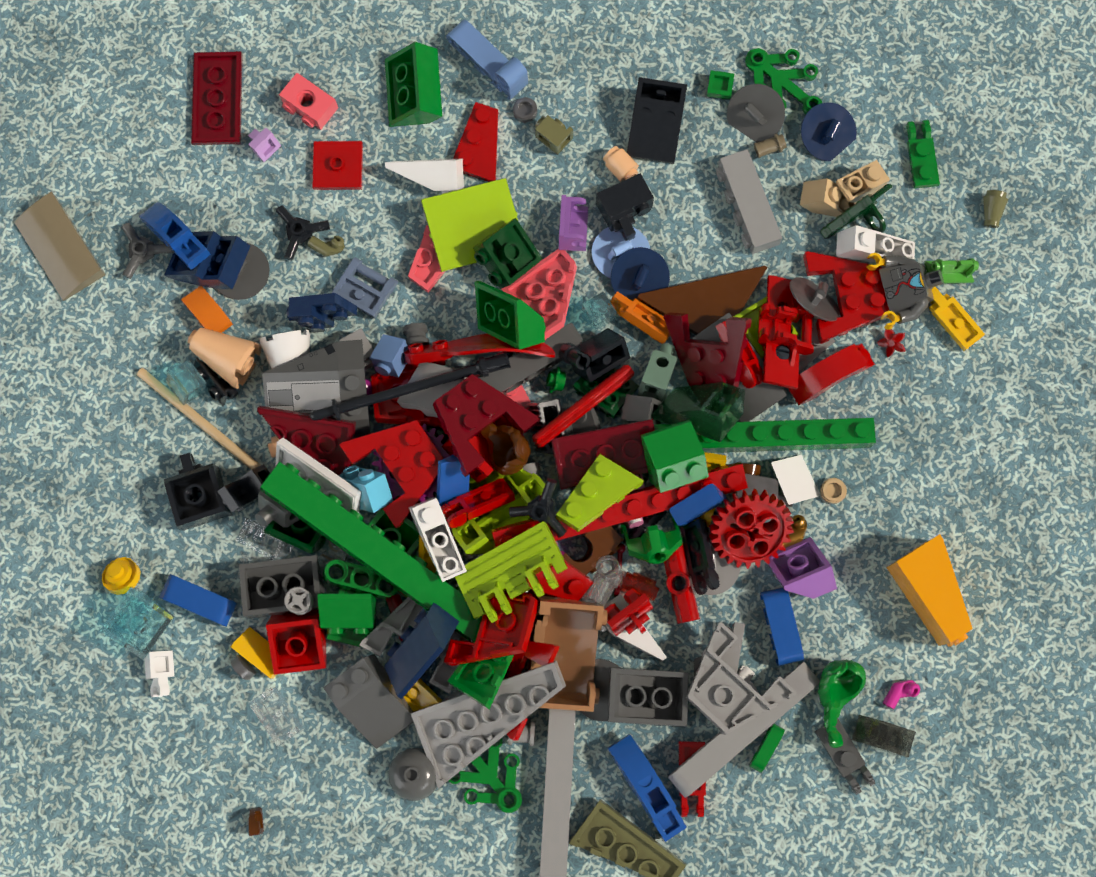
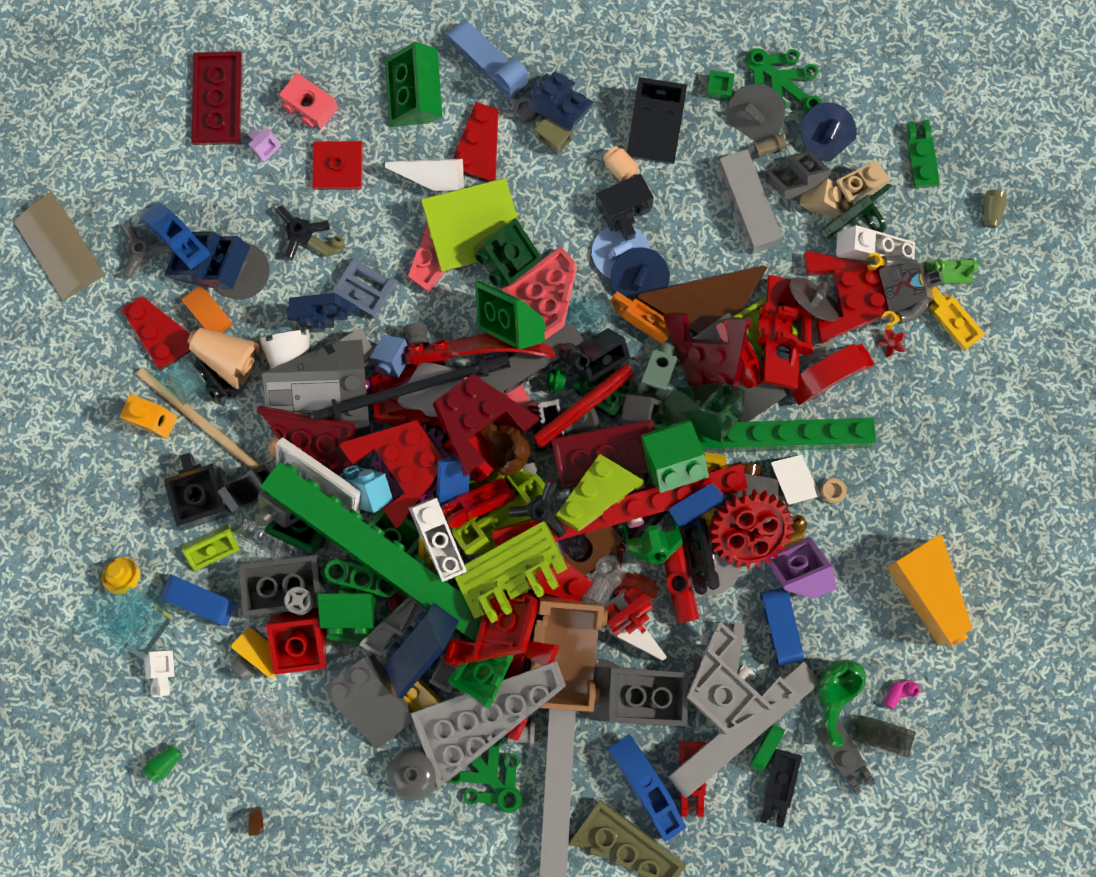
medium lavender hinge [559,195,588,251] -> none
none -> light orange torso [120,394,178,439]
none -> red wing [121,296,192,371]
none -> green cone [142,744,183,783]
none -> lime slope [182,524,240,572]
none -> dark blue plate [529,71,593,131]
none -> black hinge [760,749,802,828]
none -> dark grey slope [765,151,831,200]

